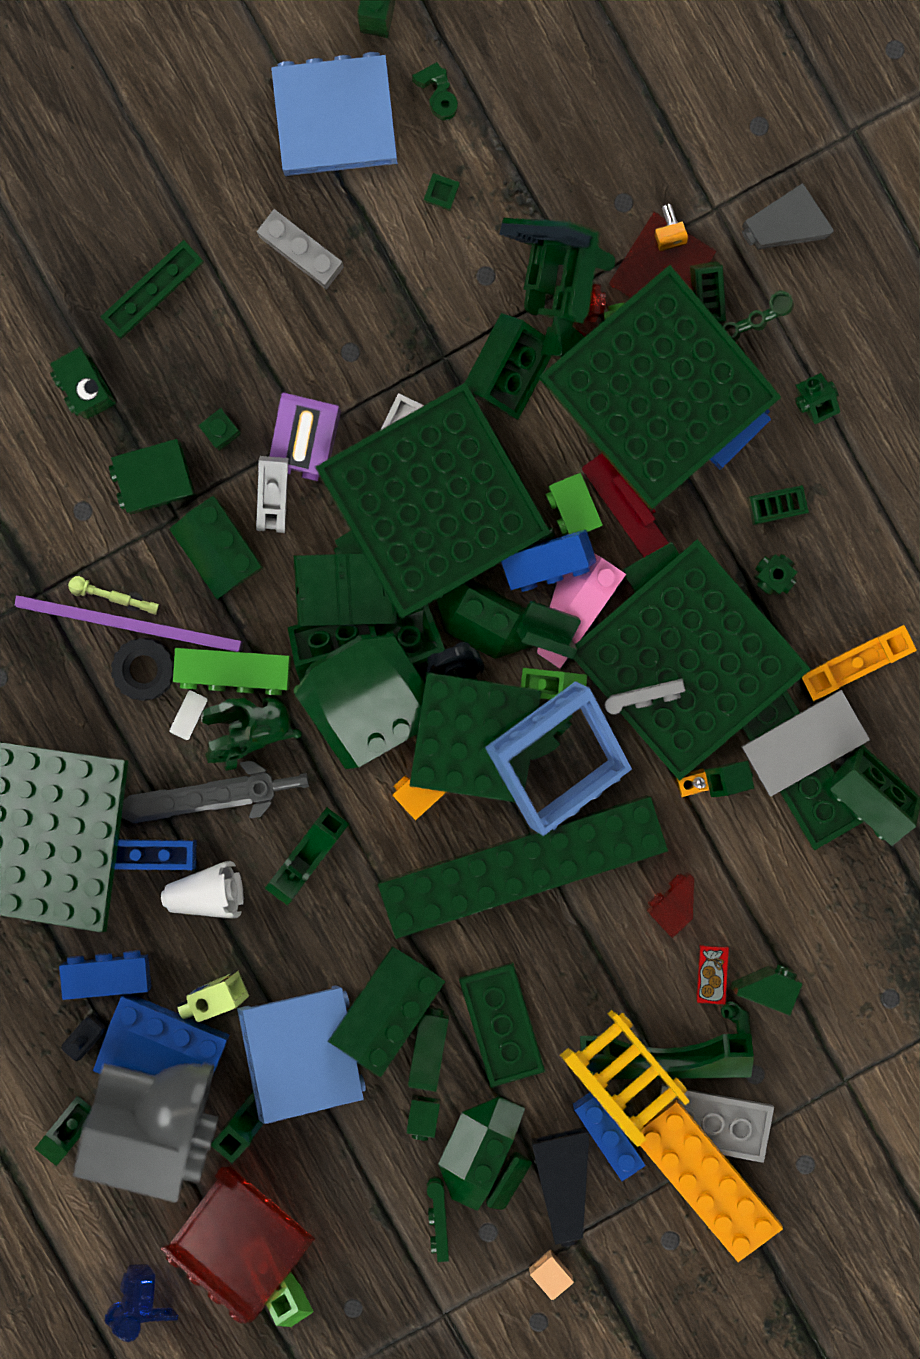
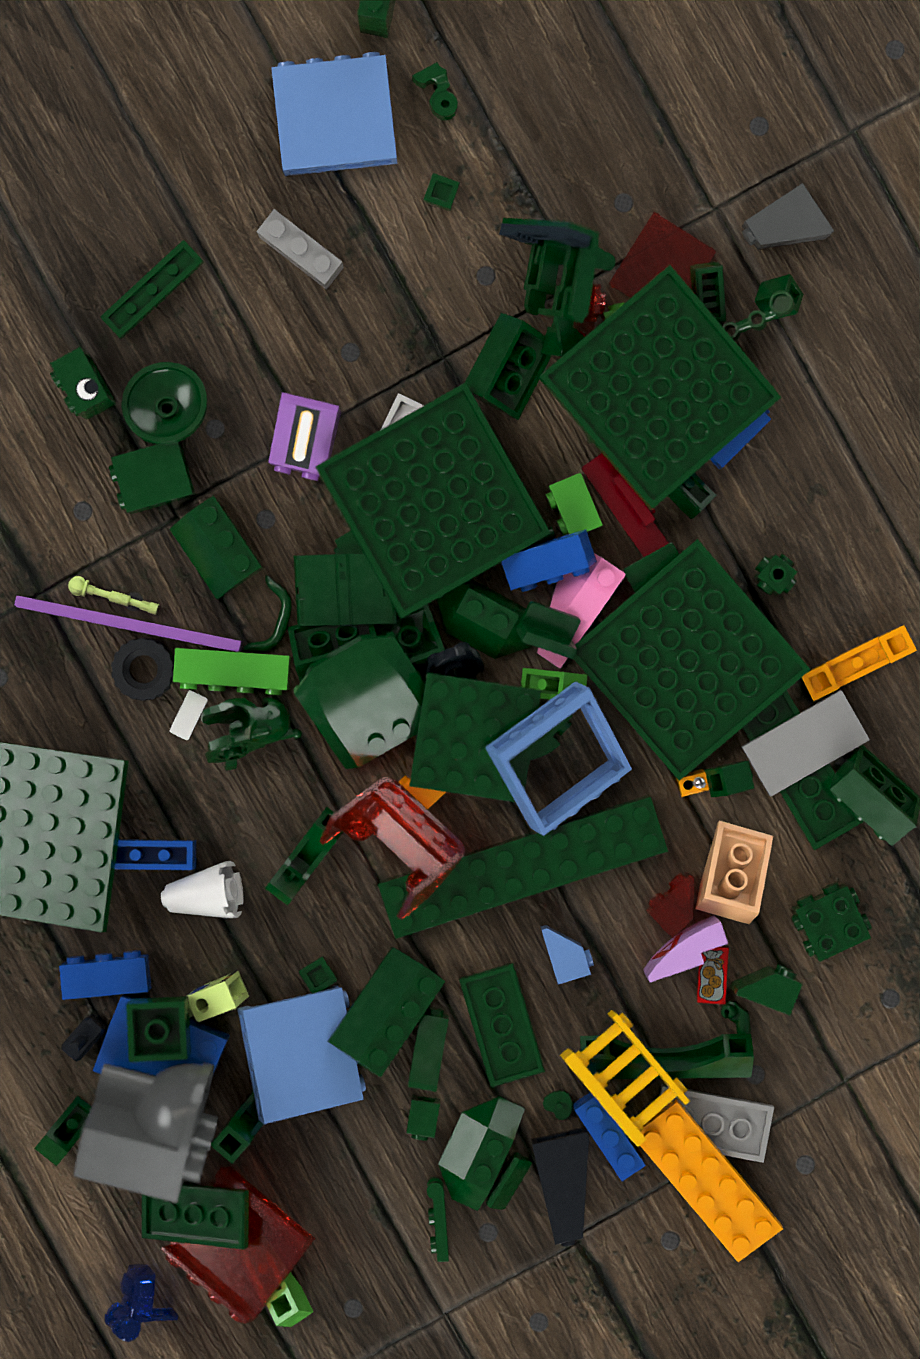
dark grey sword [121,761,309,823] -> none
dark green brick [198,408,241,451] -> none
plate [256,456,289,533] -> none
light nougat panel [529,1249,574,1300] -> none
light grey plate [605,678,685,714] -> none
light orange piece [655,204,688,251] -> none
dark green slope [747,485,809,525] -> none
dark green brick [795,373,841,424] -> none
none -> dark green dish [122,362,208,445]
none -> dark green brick [126,996,191,1062]
none -> dark green tile [142,1183,249,1250]
none -> dark green animal [242,575,292,652]
none -> dark green plate [299,955,338,993]
none -> clear red windscreen [319,777,465,920]
none -> medium blue slope [541,925,594,984]
none -> dark green piece [543,1090,572,1120]
none -> lavender slope [643,916,728,982]
none -> dark green slope [668,473,717,519]
none -> light nougat slope [695,821,773,924]
none -> dark green panel [754,274,804,321]
none -> dark green brick [791,882,872,962]

